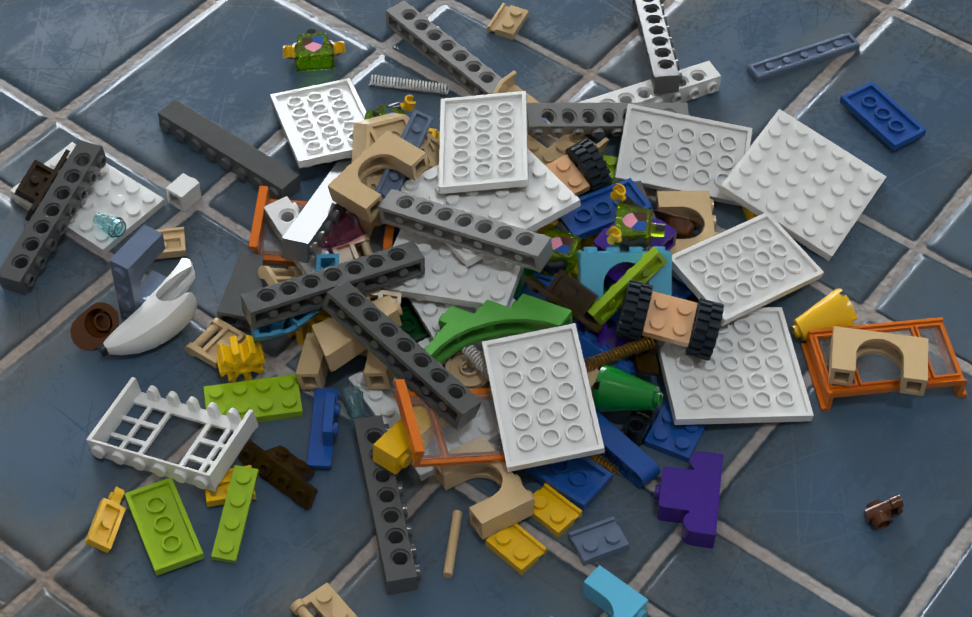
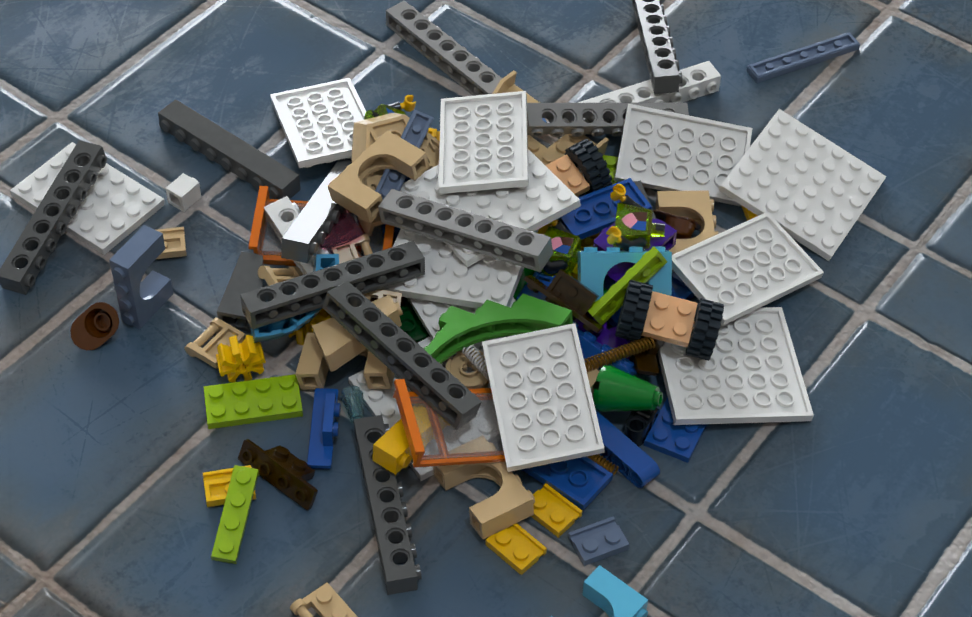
dark brown bracket [14,149,70,221] -> none
yellow plate [85,486,126,553] -> none
white window [86,377,258,491] -> none
clear light blue cone [93,212,126,238] -> none
white piece [98,258,198,357] -> none
lime plate [124,478,204,576] -> none
clear neon green torso [283,29,346,72] -> none
white piece [369,74,450,95] -> none
tan bar [443,510,463,578] -> none
tan plate [487,3,529,40] -> none
dark purple brick [654,451,723,549] -> none
yellow cone [791,288,857,341] -> none
orange piece [801,317,968,412] -> none
tan arch [828,326,928,396] -> none
blue plate [840,82,926,151] -> none
reddish brown plate [864,494,904,530] -> none

